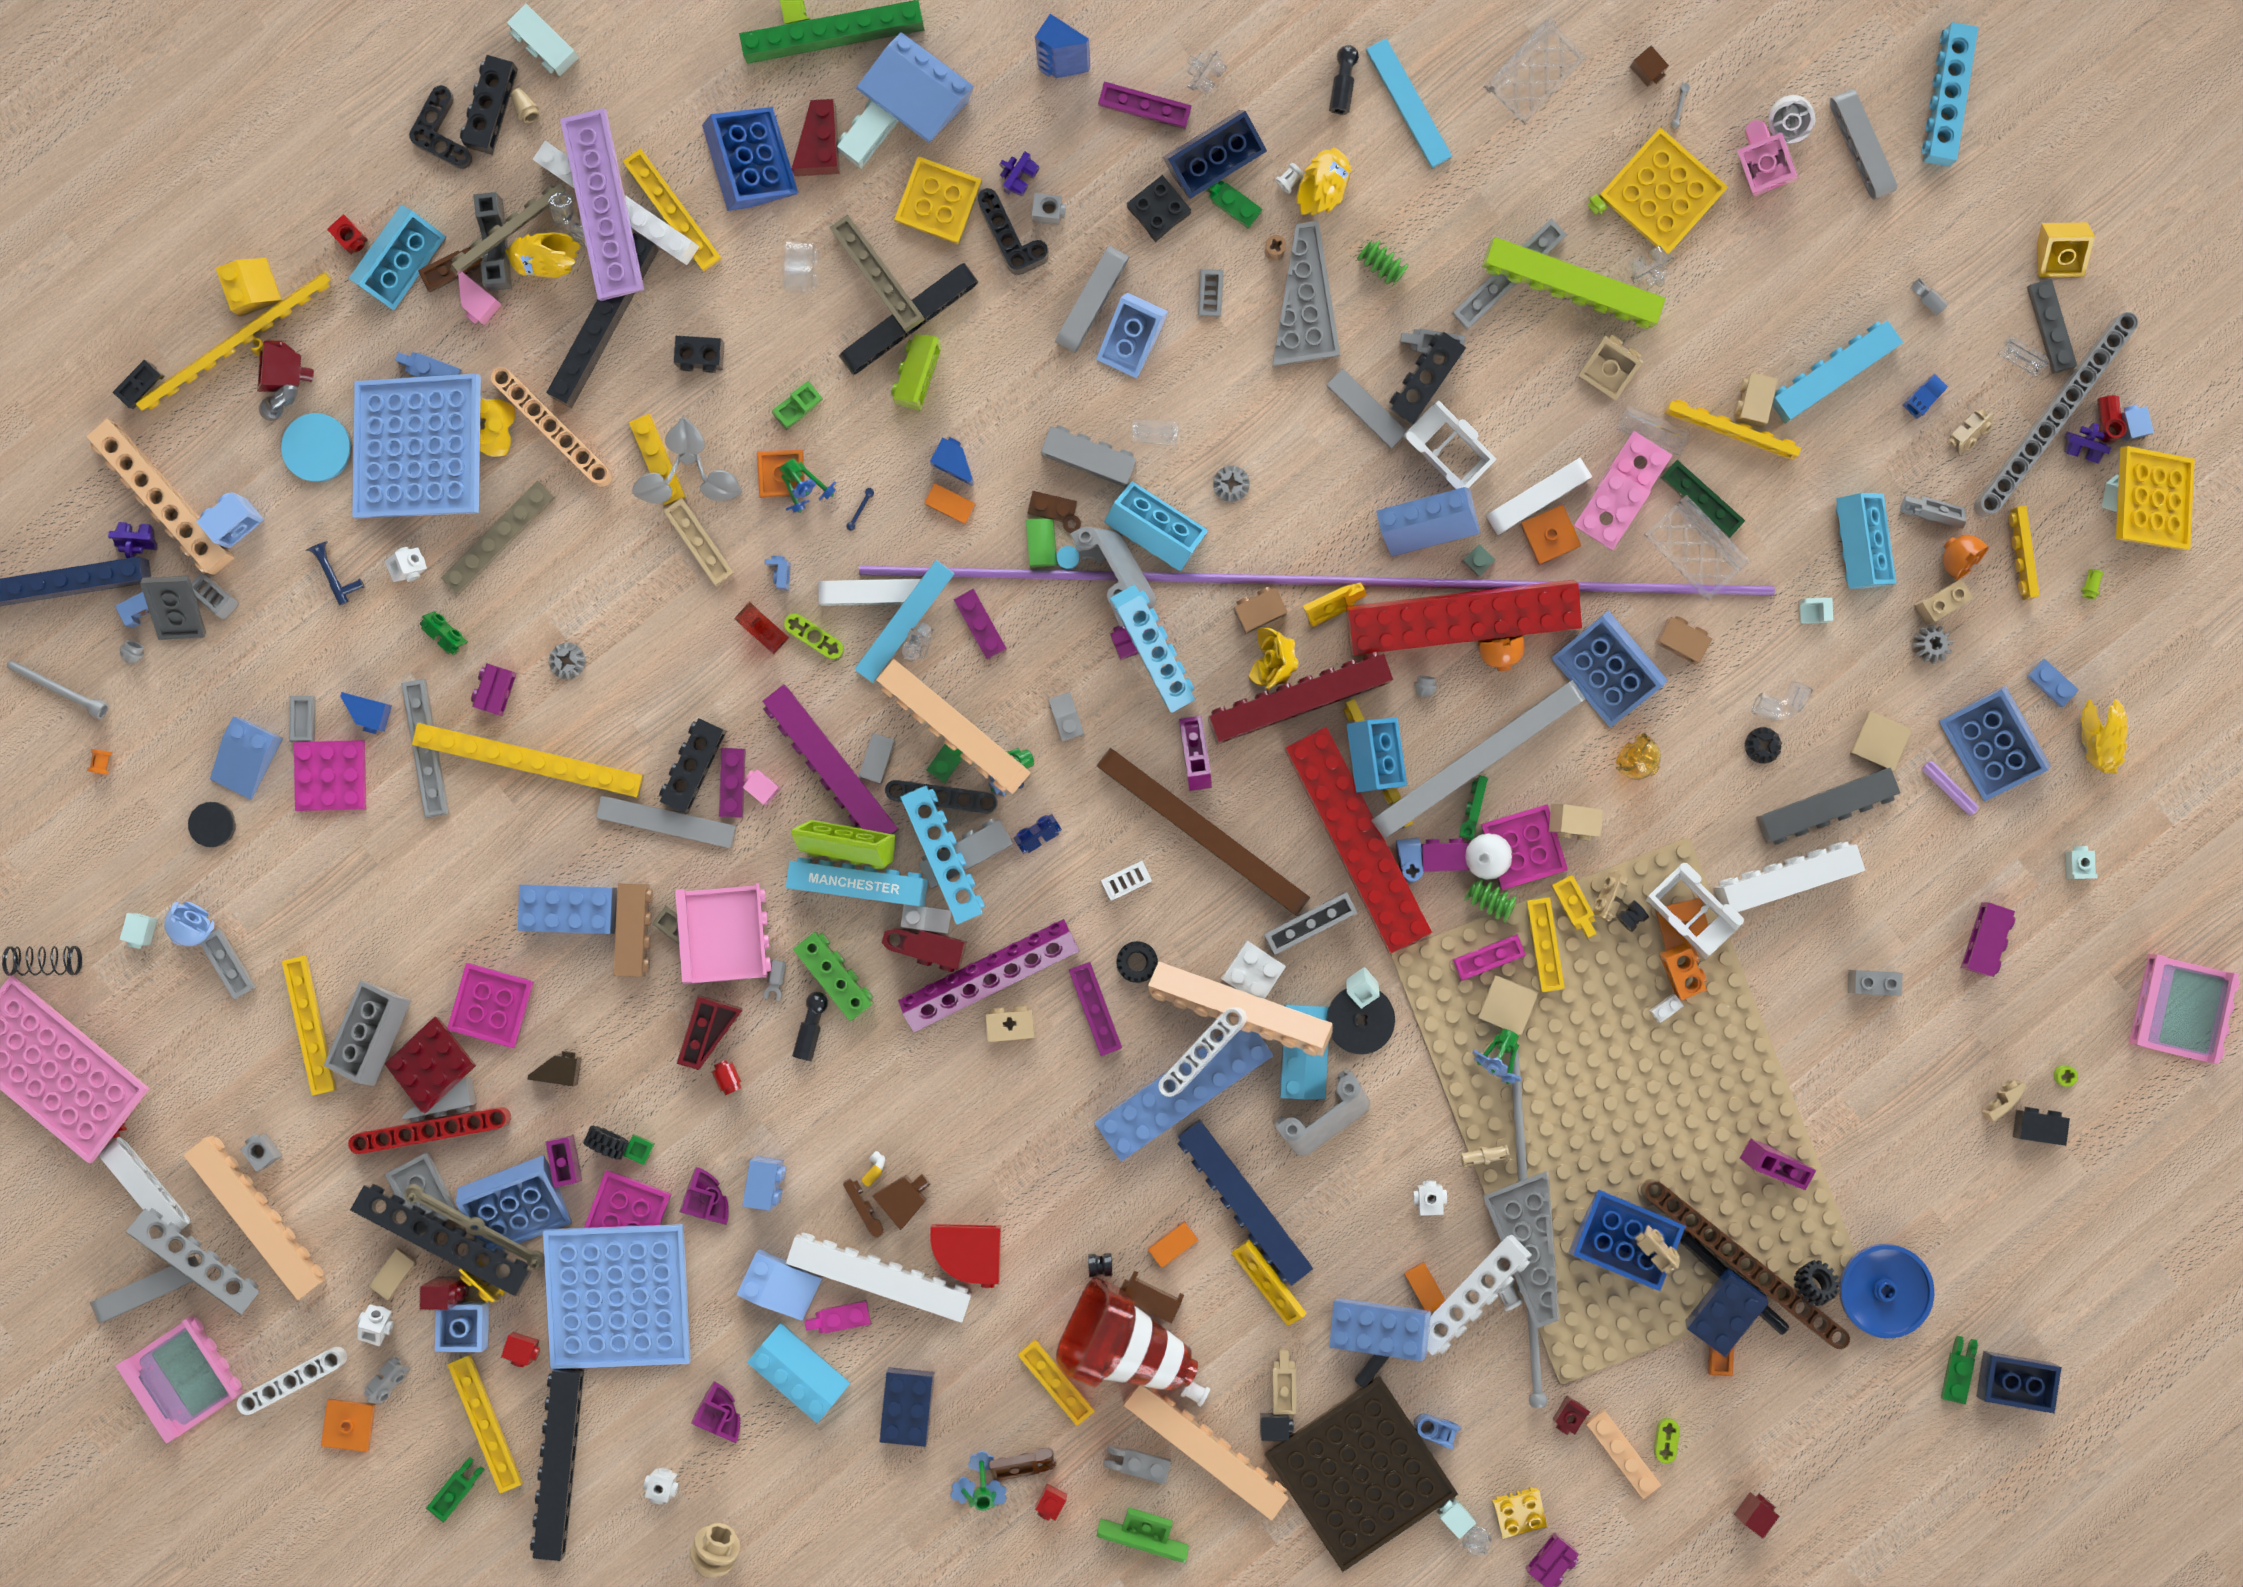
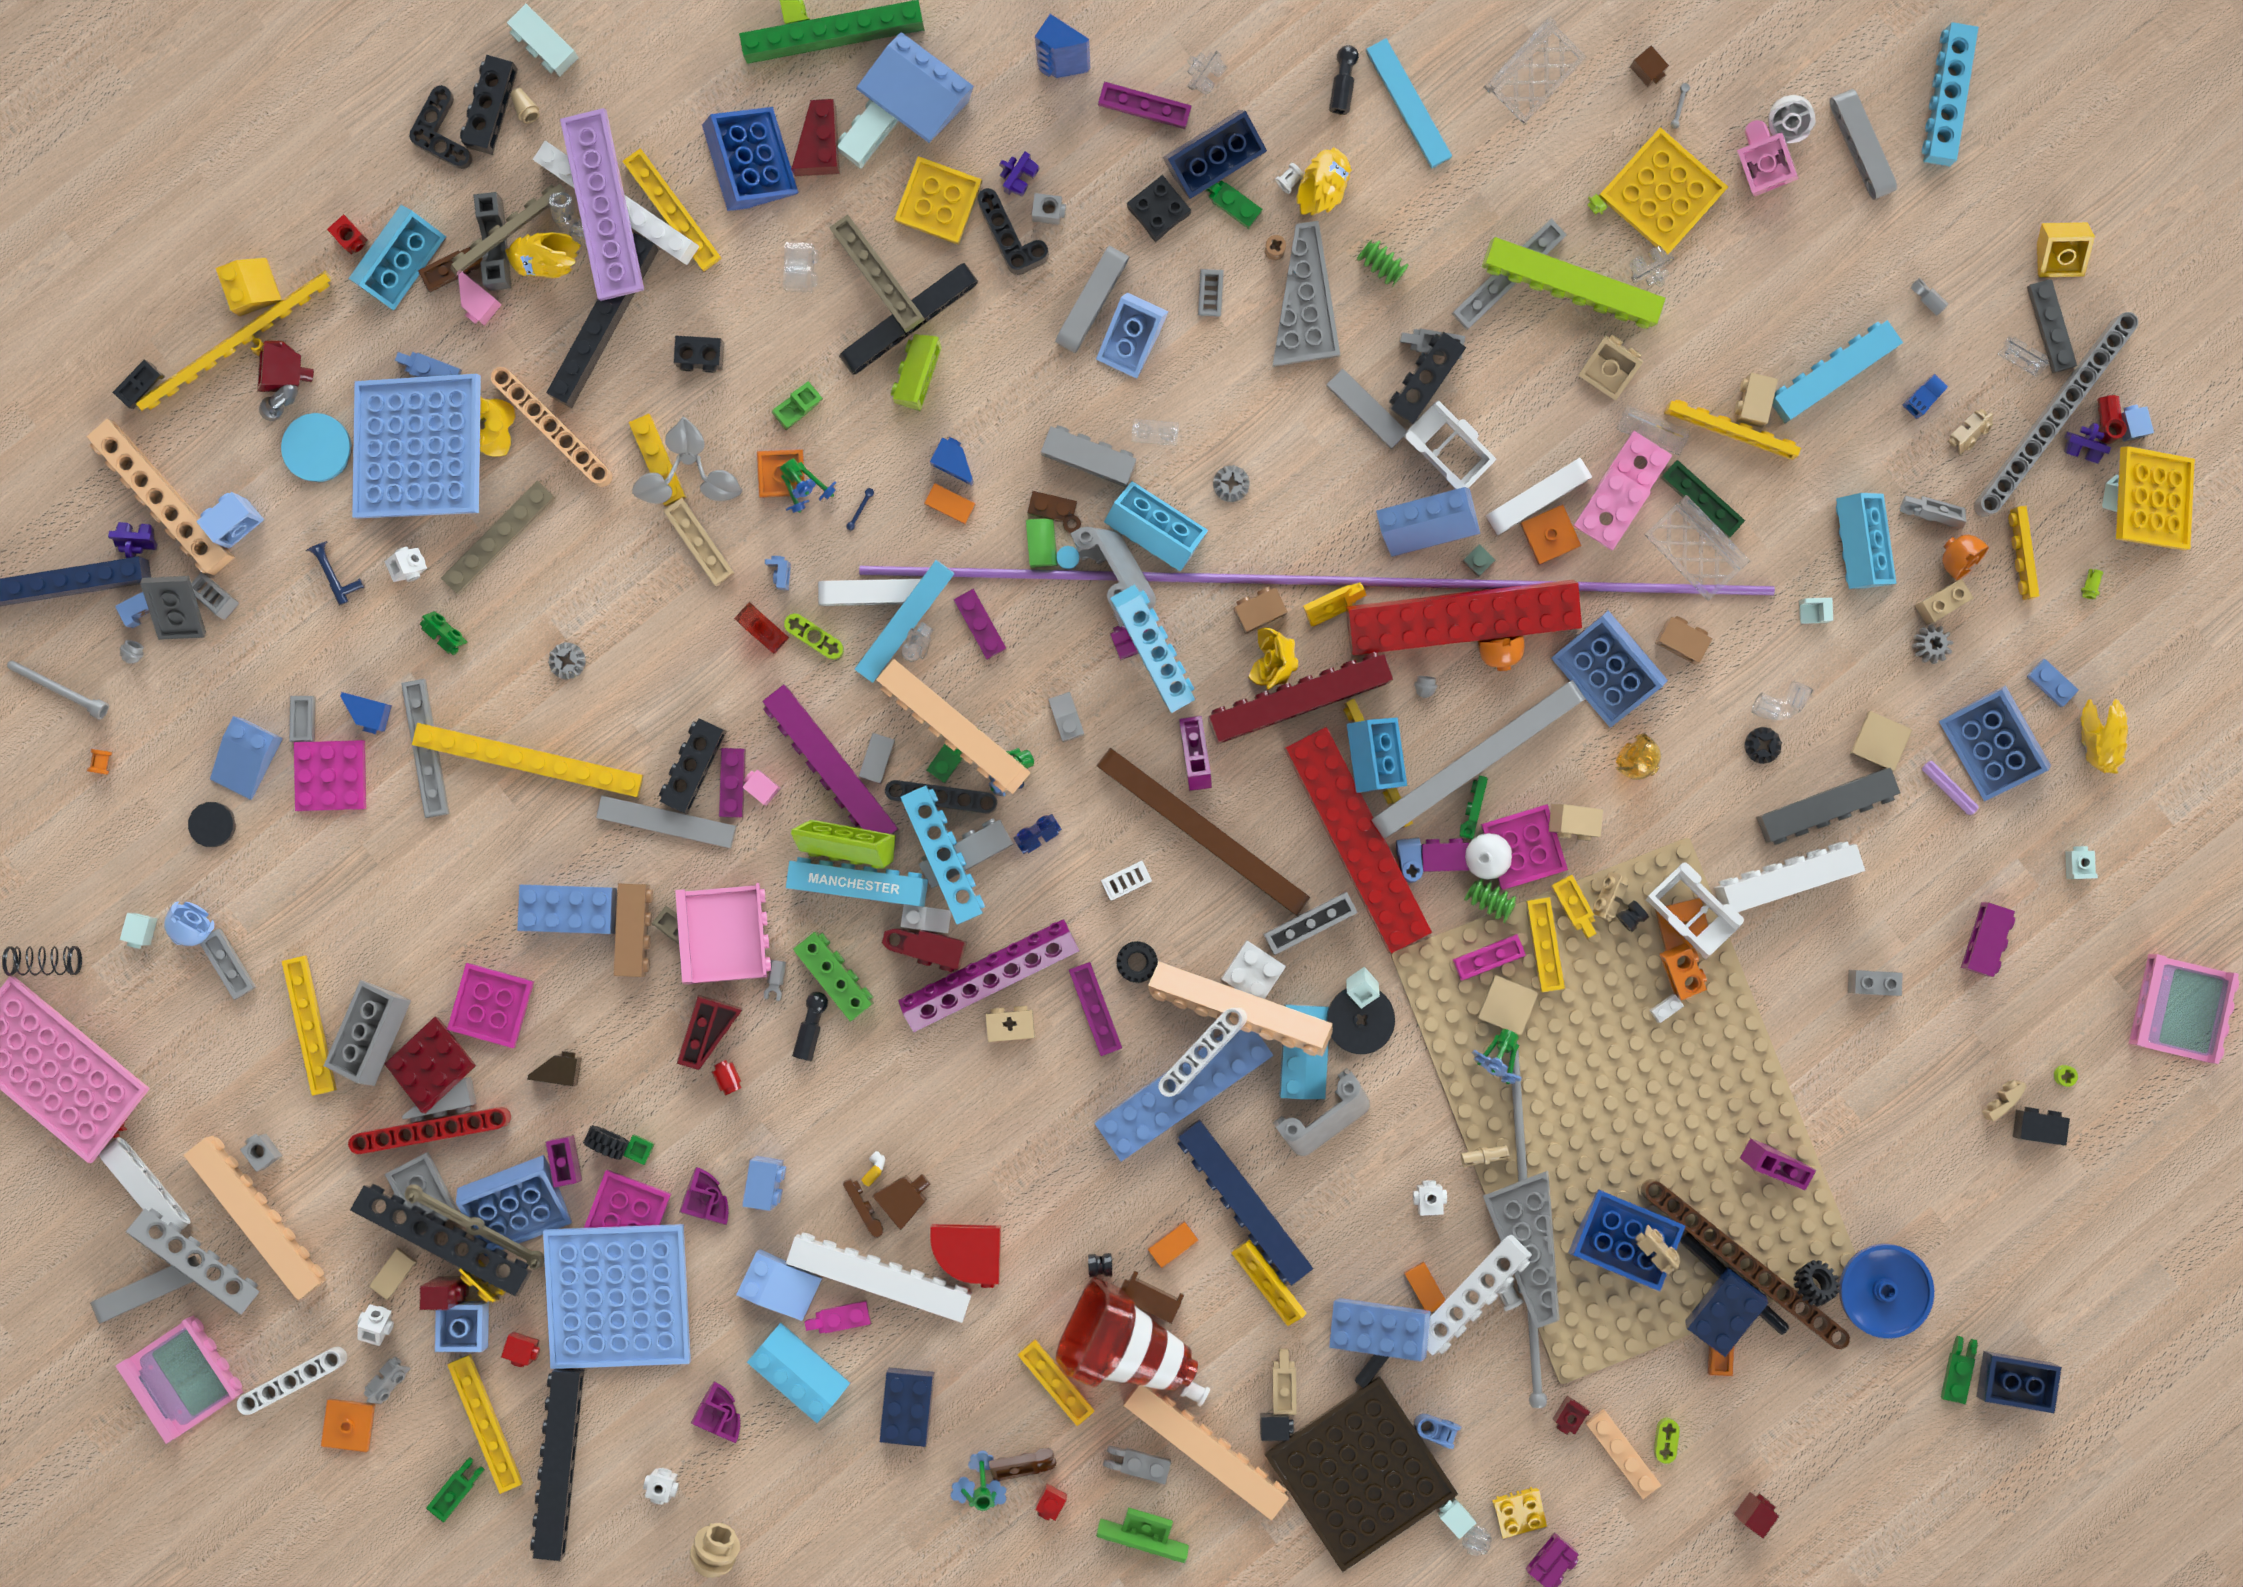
magenta brick [471,663,517,716] -> none

